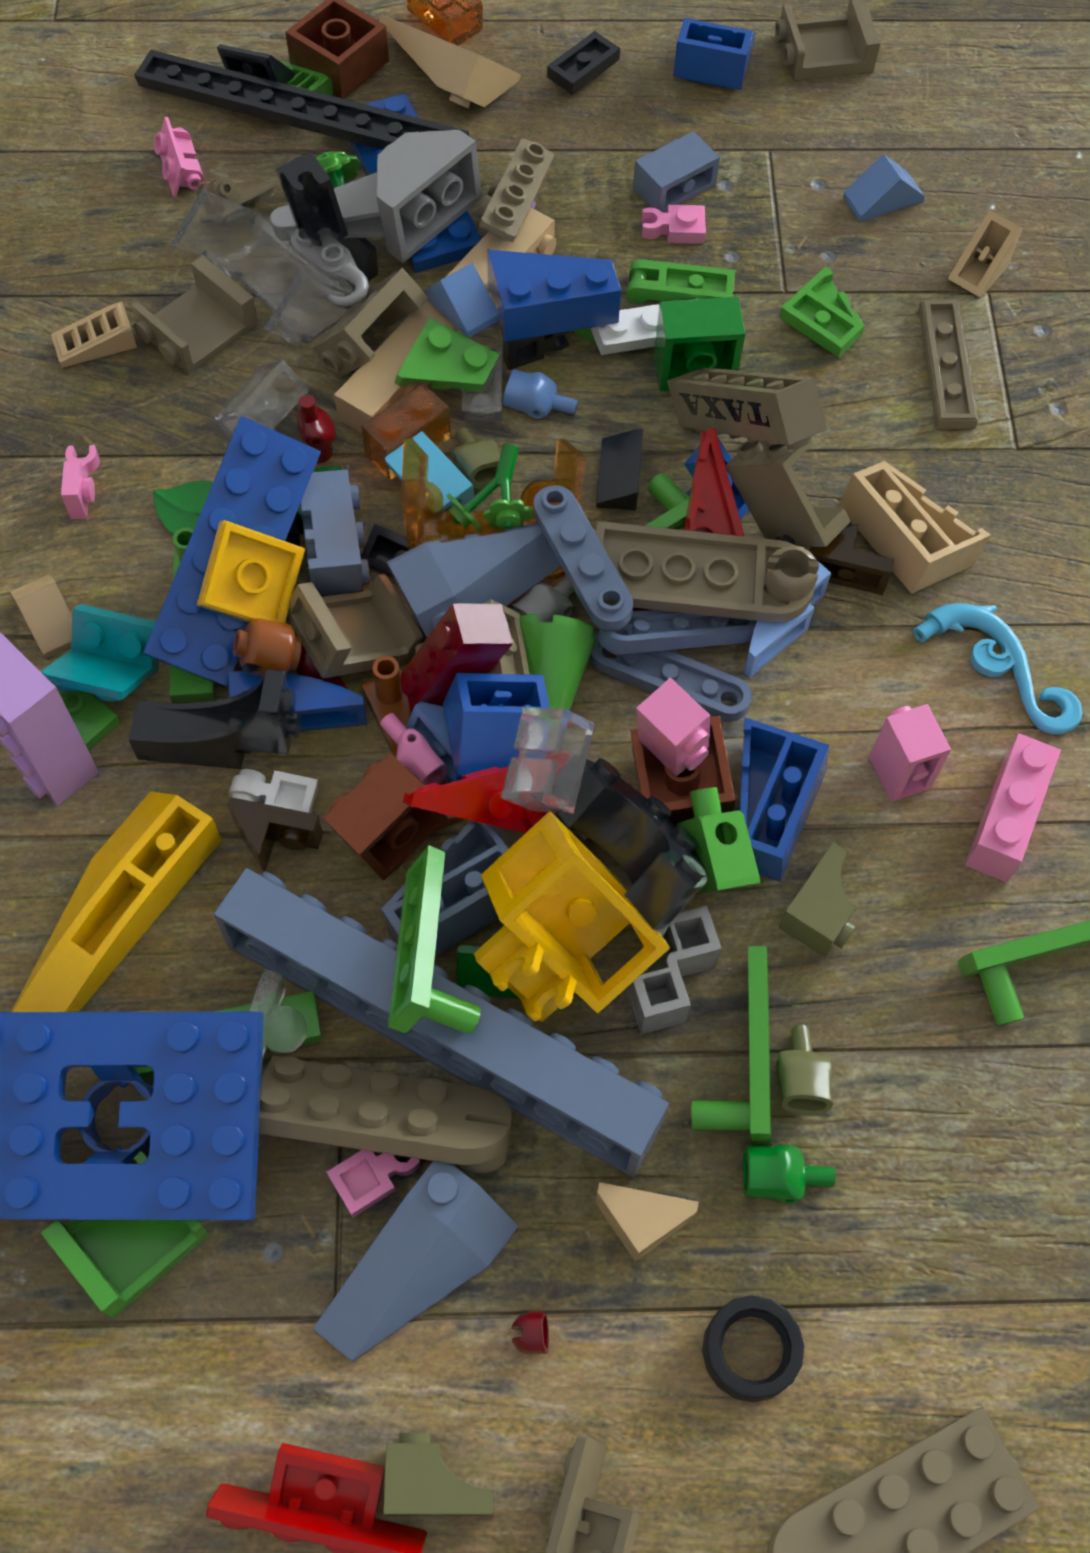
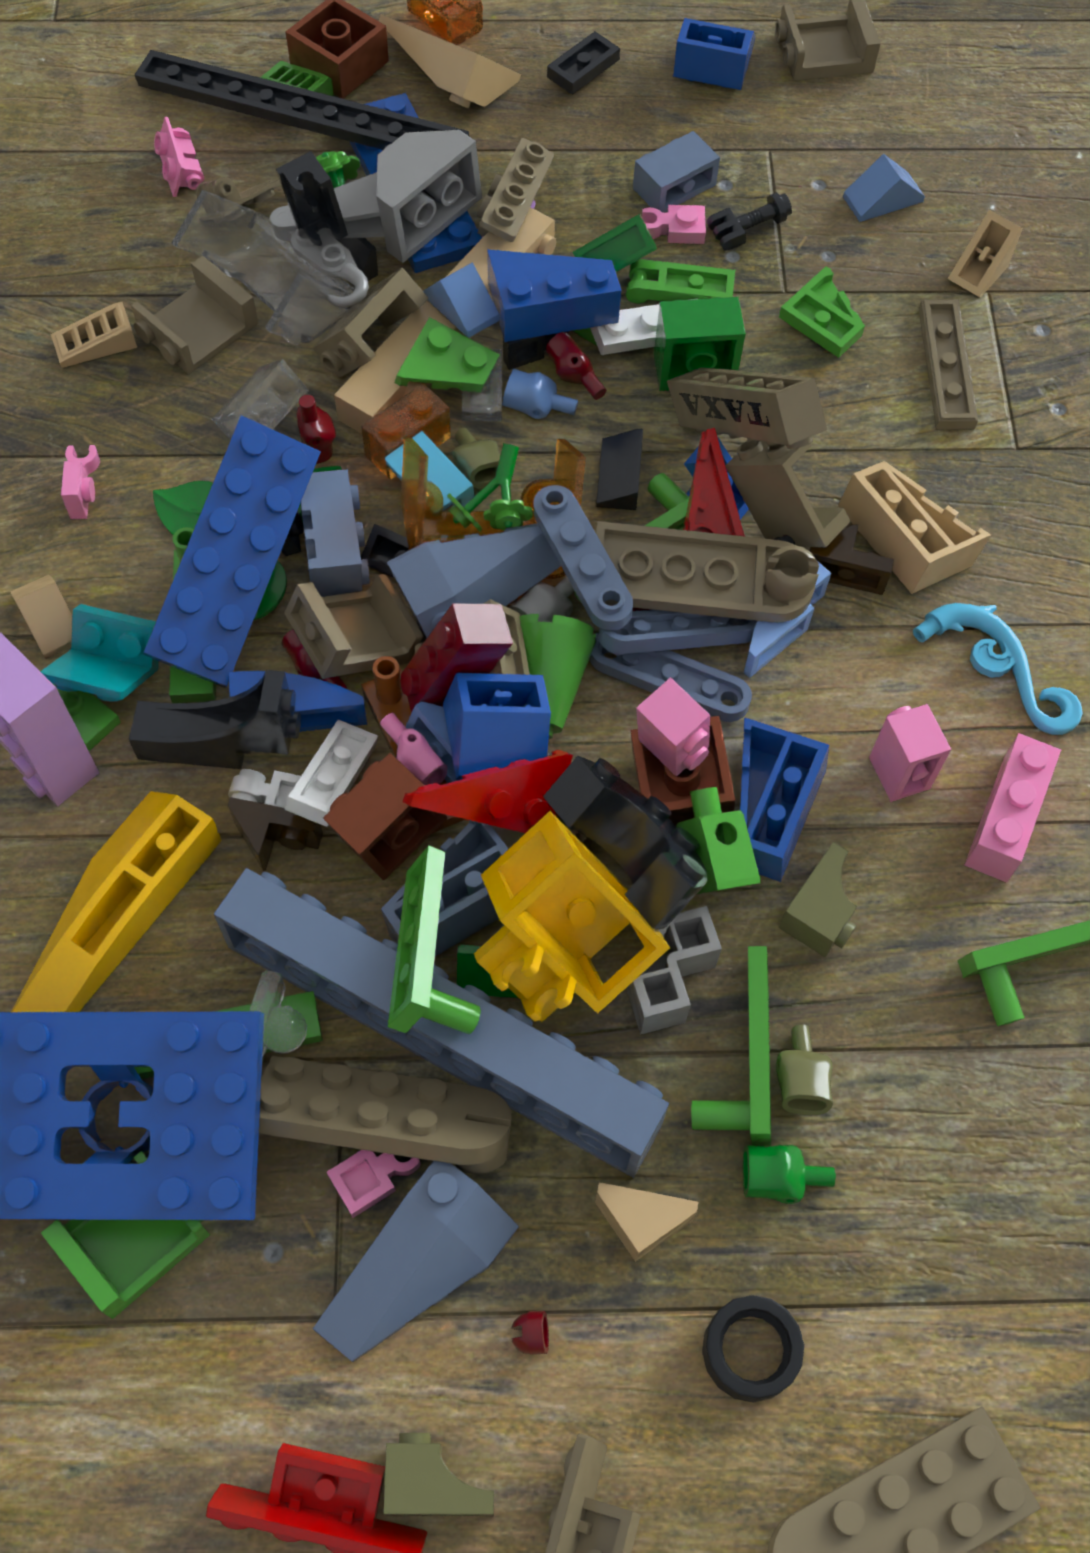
yellow tile [196,520,305,623] -> none
black slope [217,44,295,84] -> none
dark orange head [233,618,302,677] -> none
clear piece [501,708,595,814] -> none
none -> white plate [285,720,378,827]
none -> dark red piece [546,332,607,400]
none -> green tile [573,214,657,272]
none -> black hinge [706,192,792,251]

